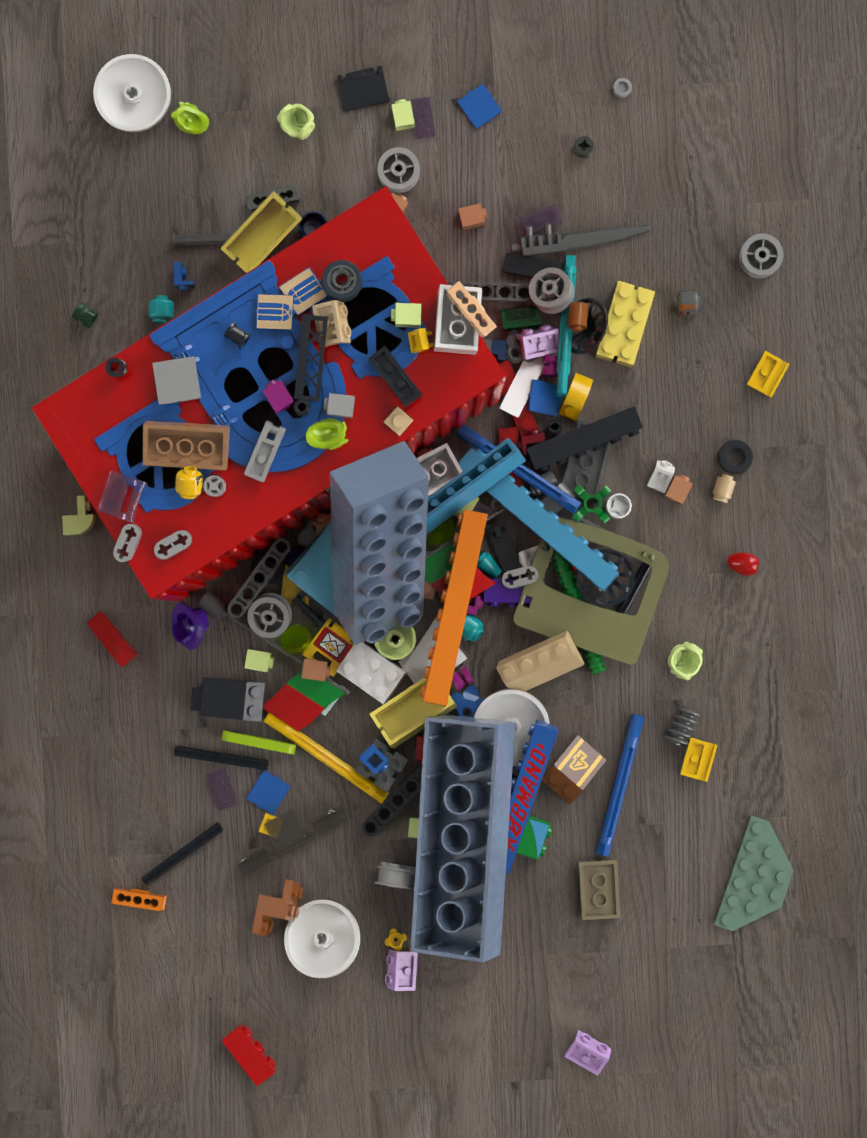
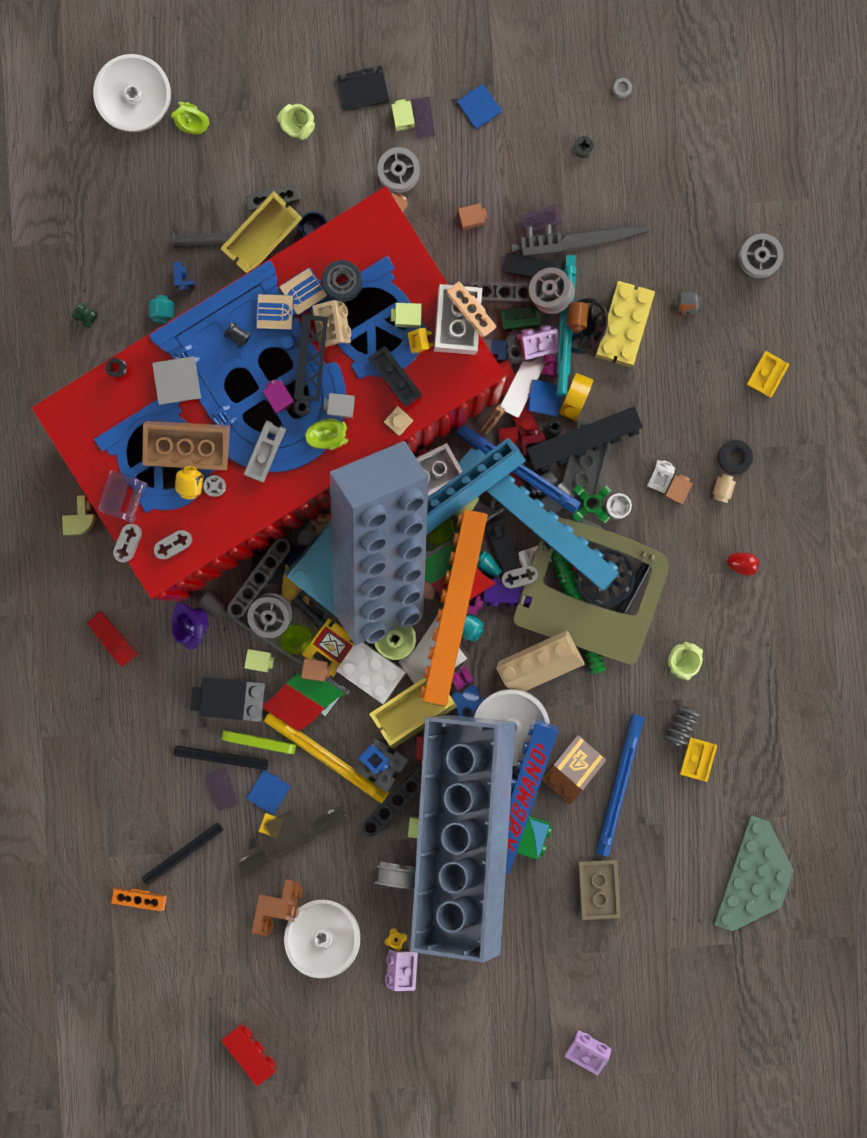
none -> medium nougat axle [480,405,505,435]

